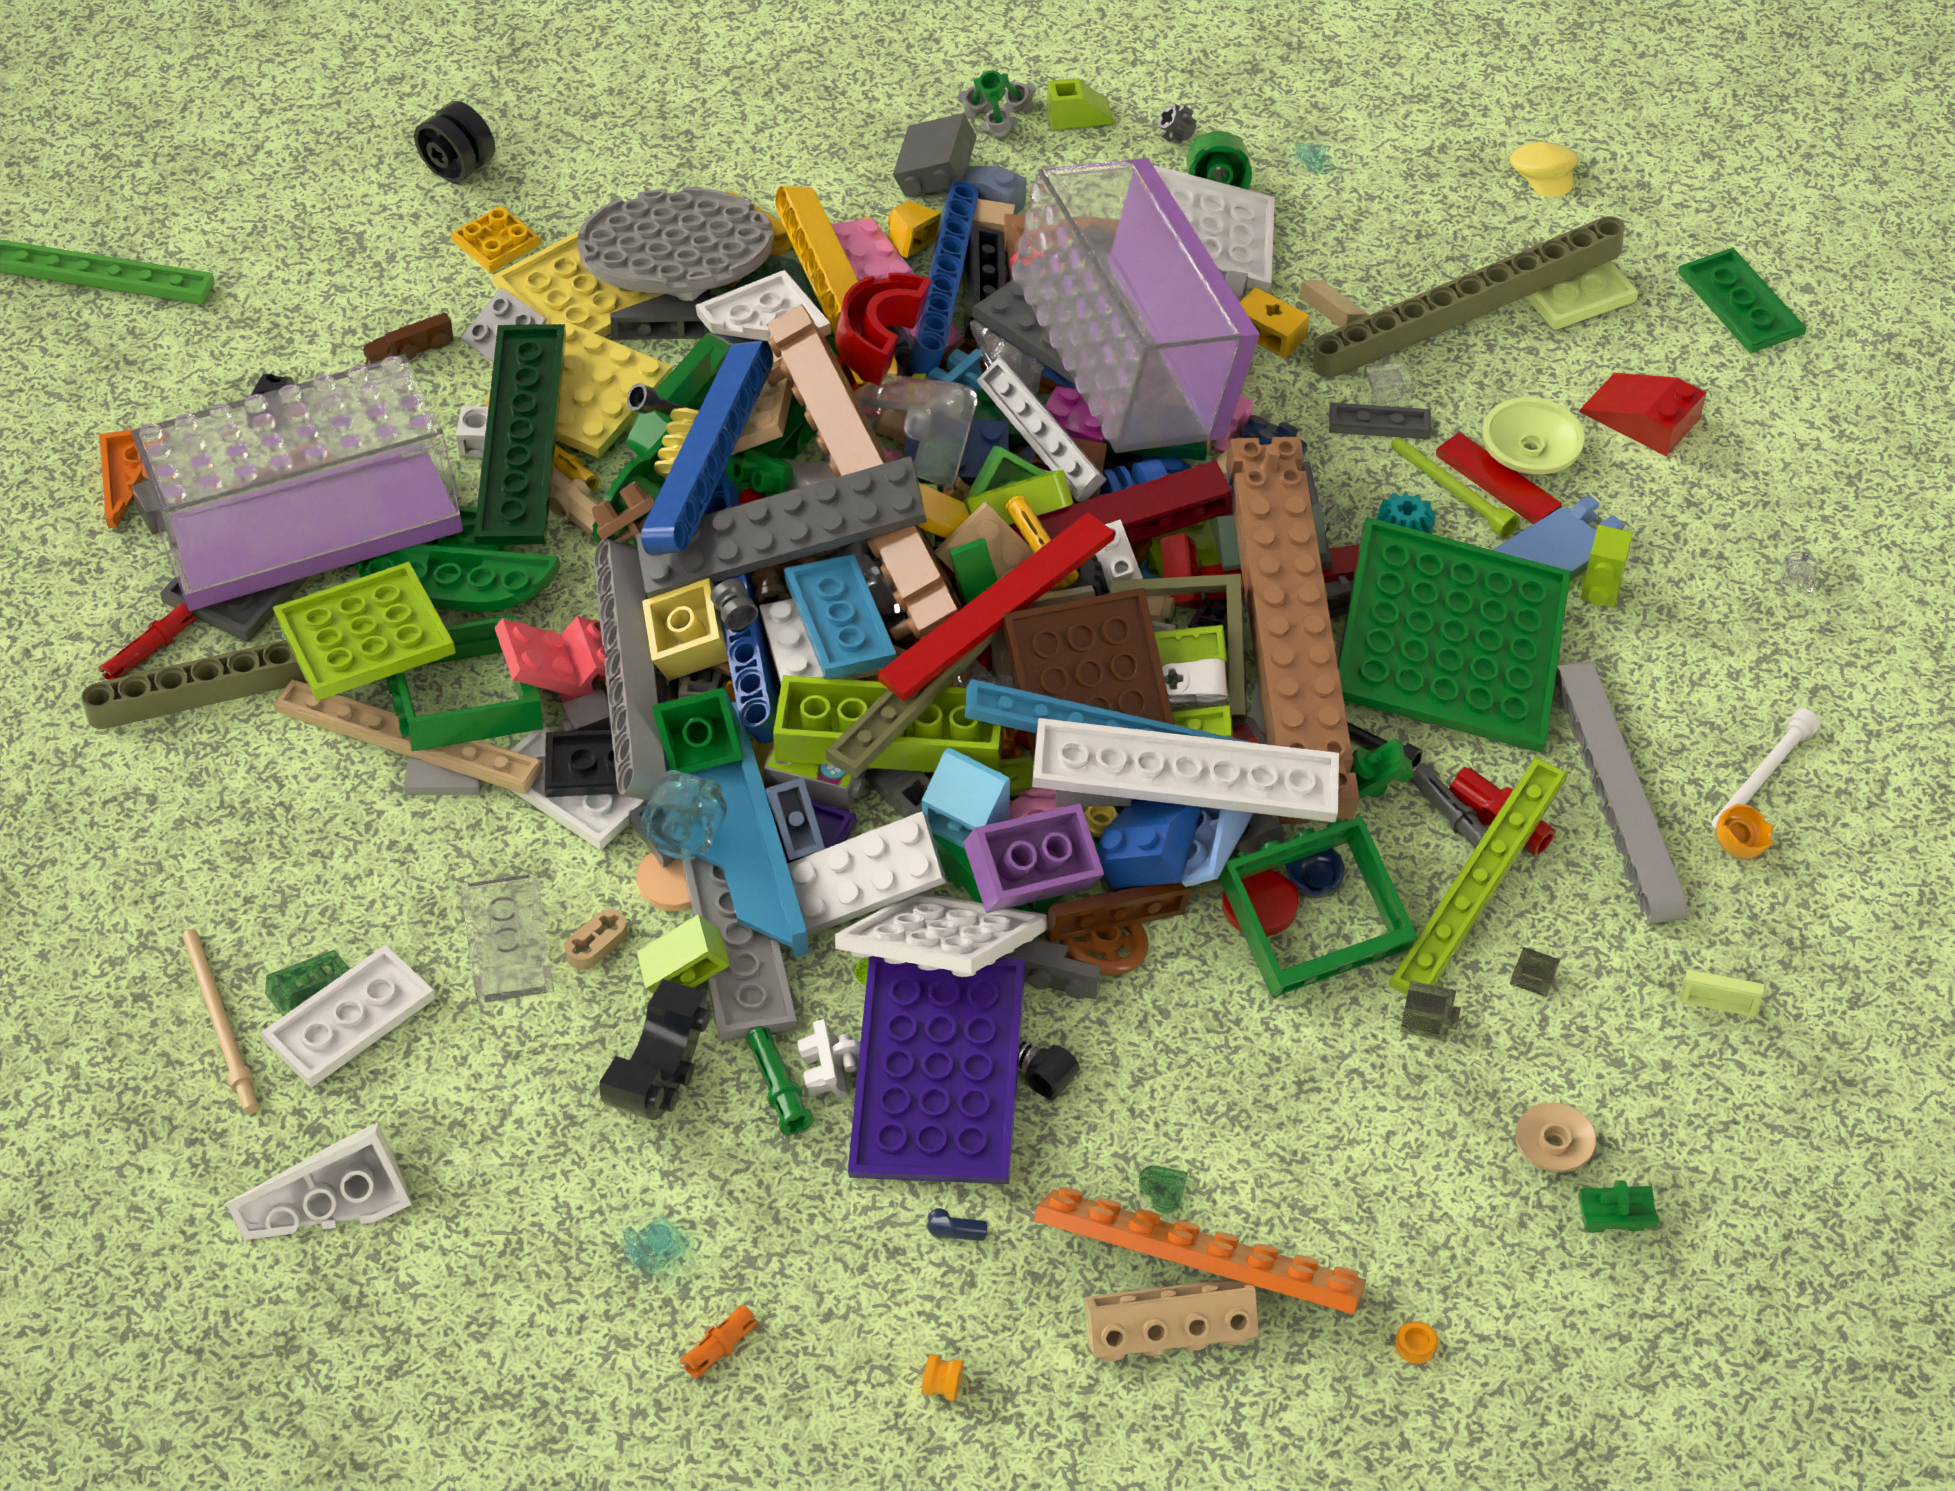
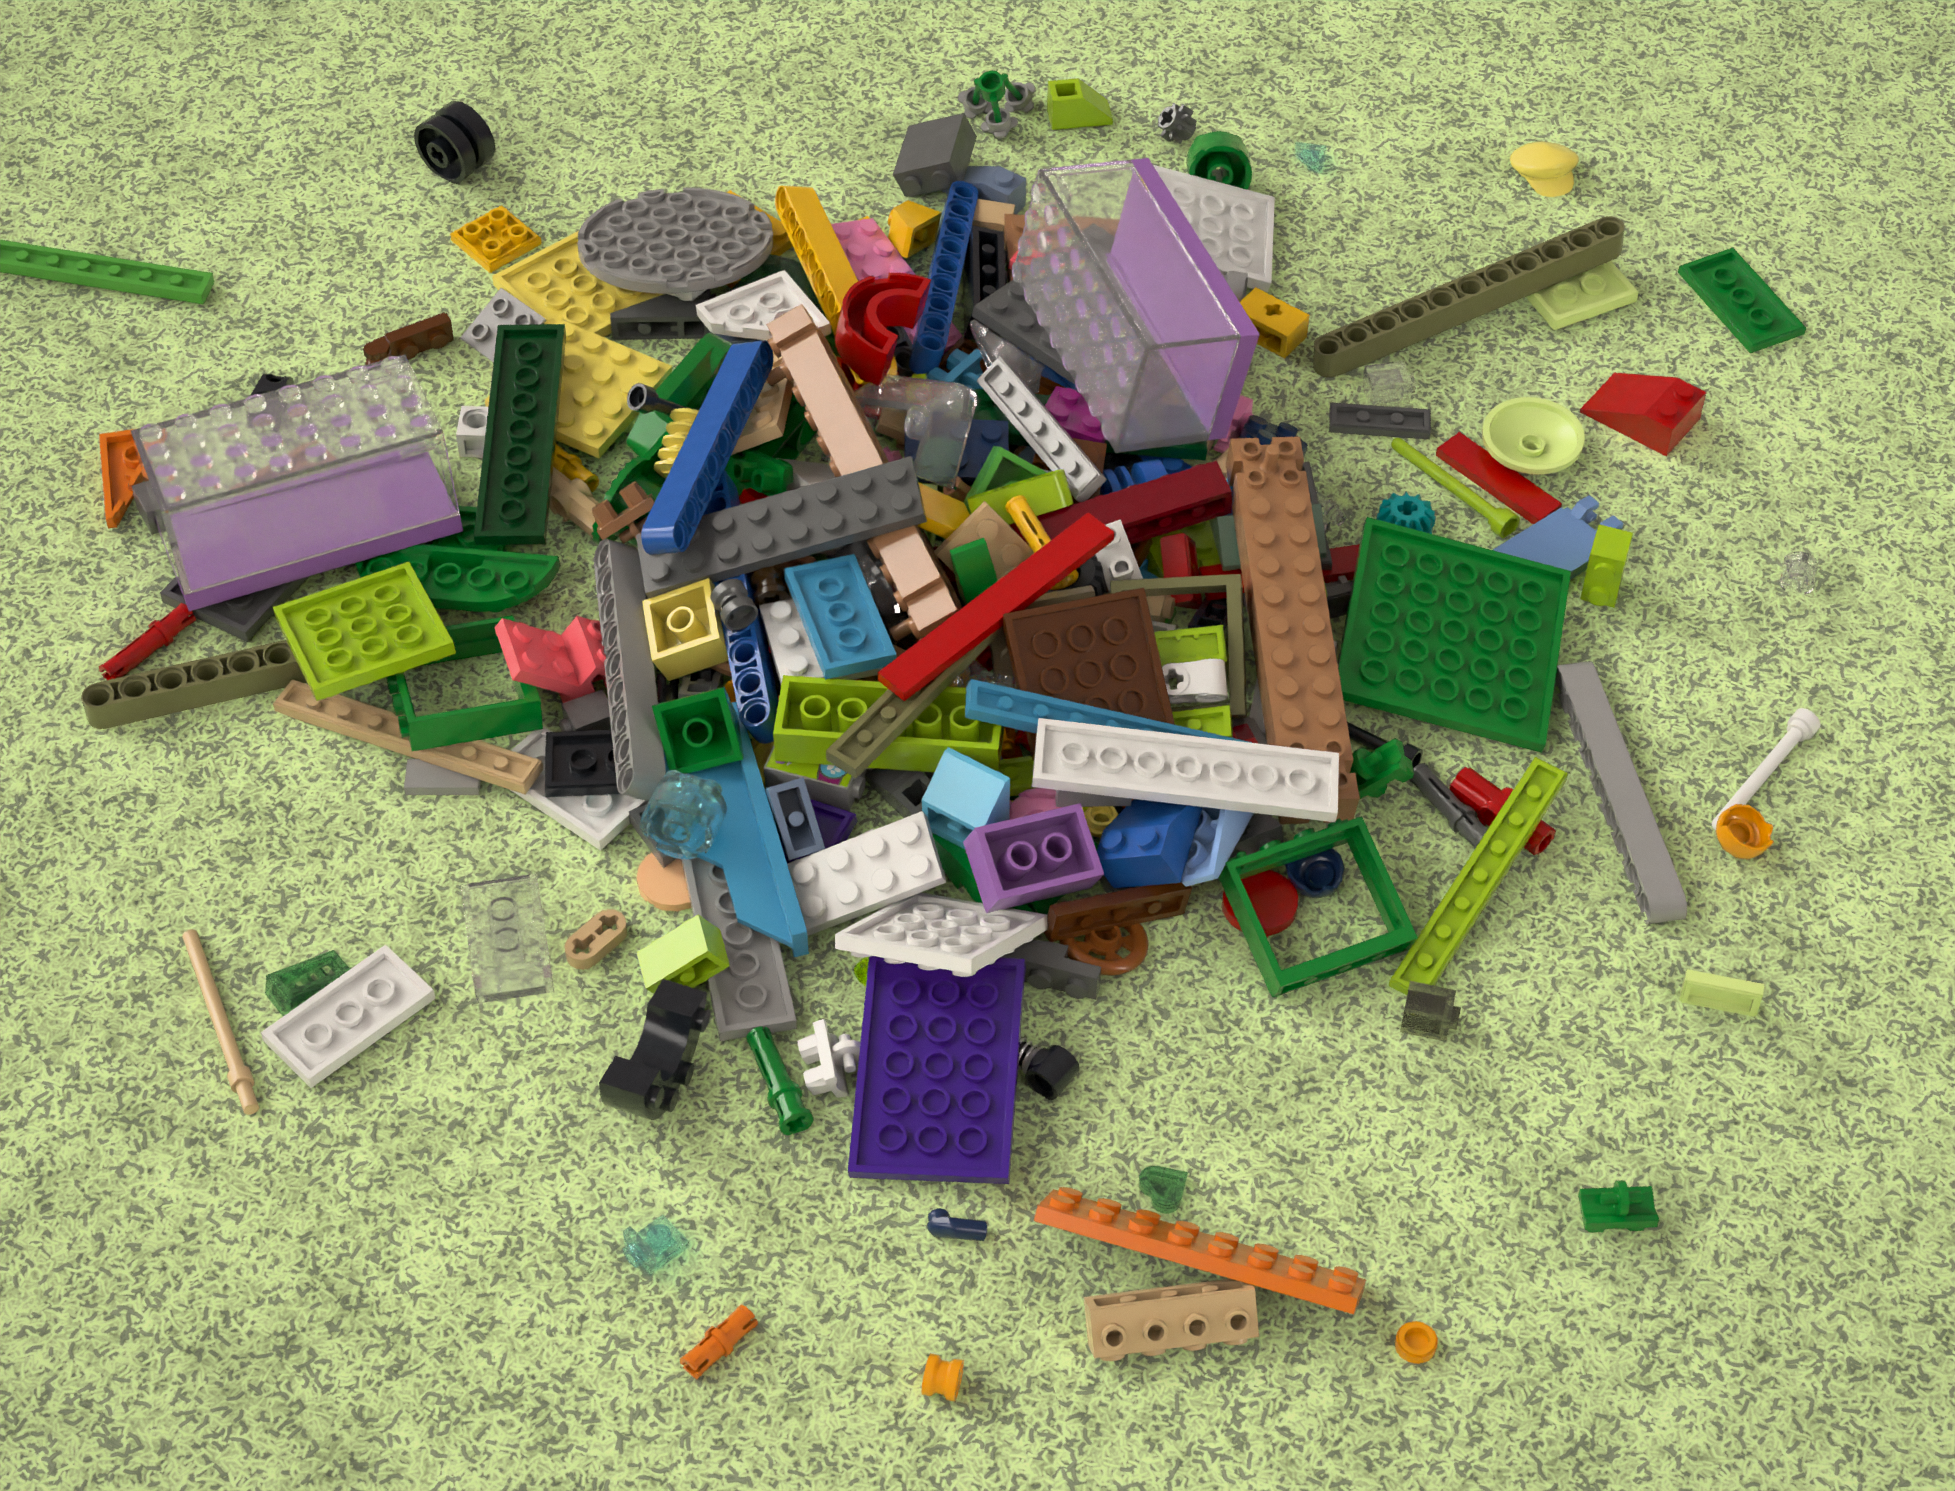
white wedge [226,1123,412,1240] -> none
tan slope [1299,280,1369,327] -> none
clear smoke plate [1510,947,1560,997] -> none
tan dish [1515,1103,1596,1172] -> none

